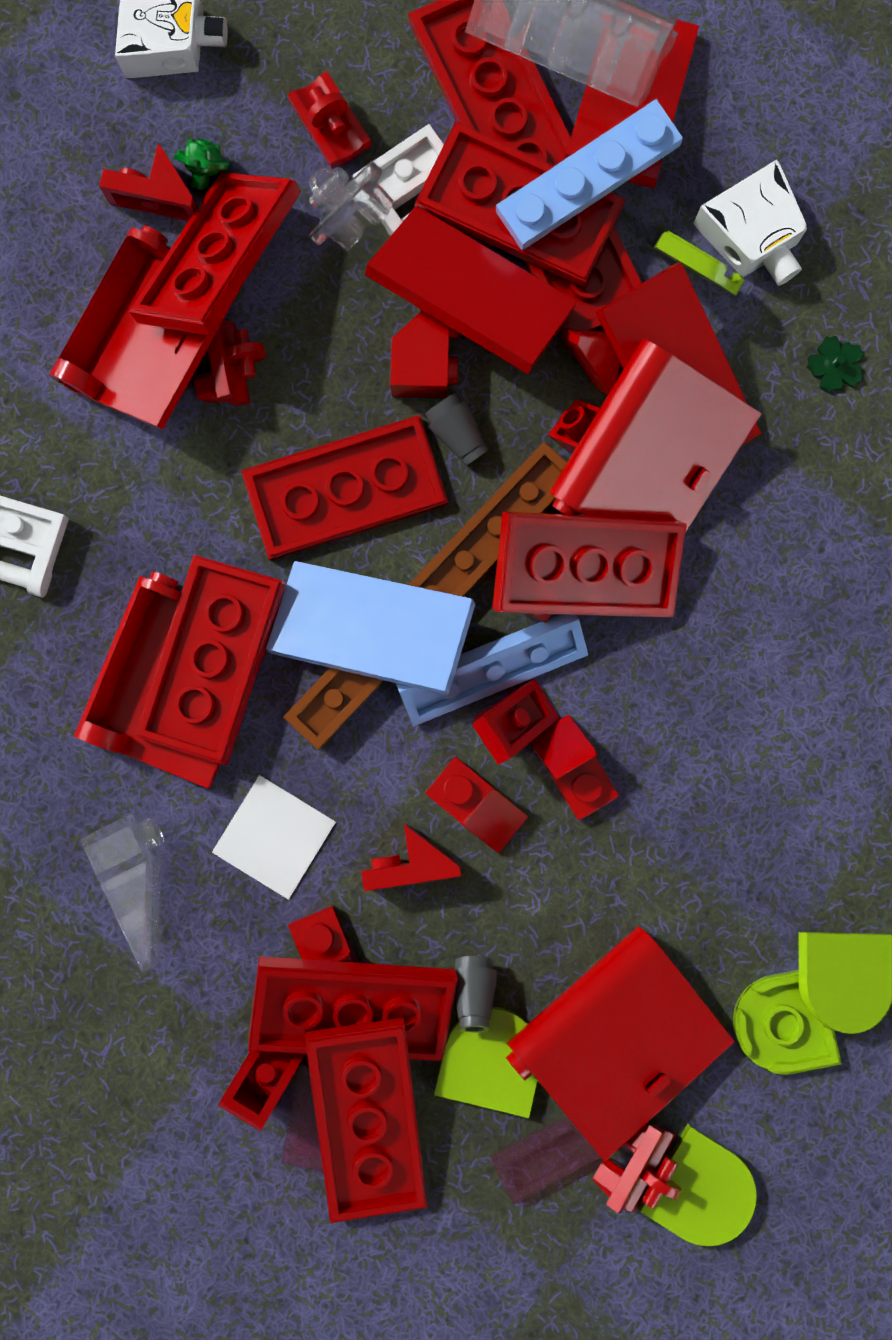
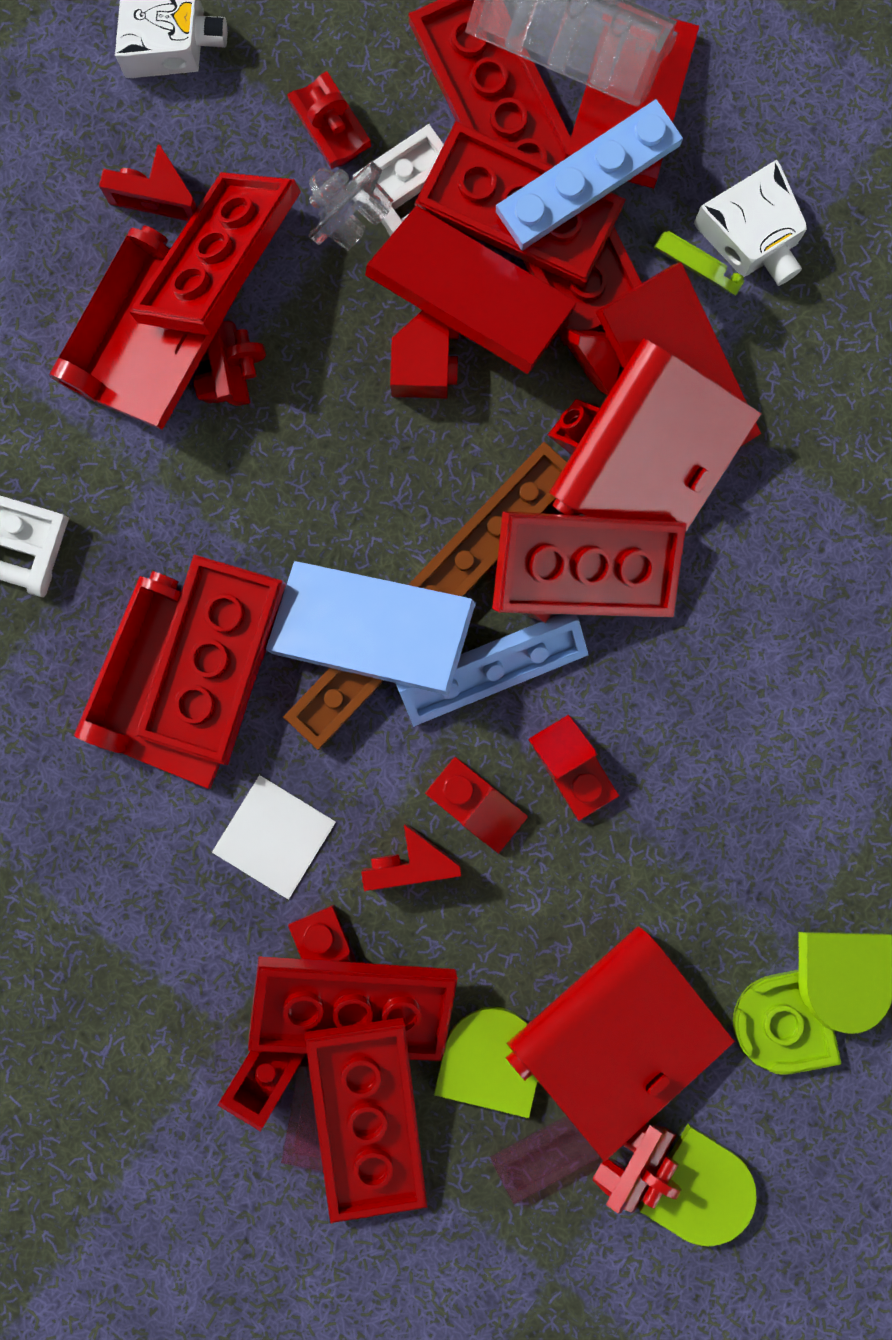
clear slope [80,812,164,973] -> none
green plant [174,138,231,190] -> none
red tile [241,415,448,561] -> none
dark grey cone [425,393,489,466] -> none
dark grey cone [454,956,498,1033] -> none
red slope [472,678,560,765] -> none
dark green plant [806,336,864,393] -> none

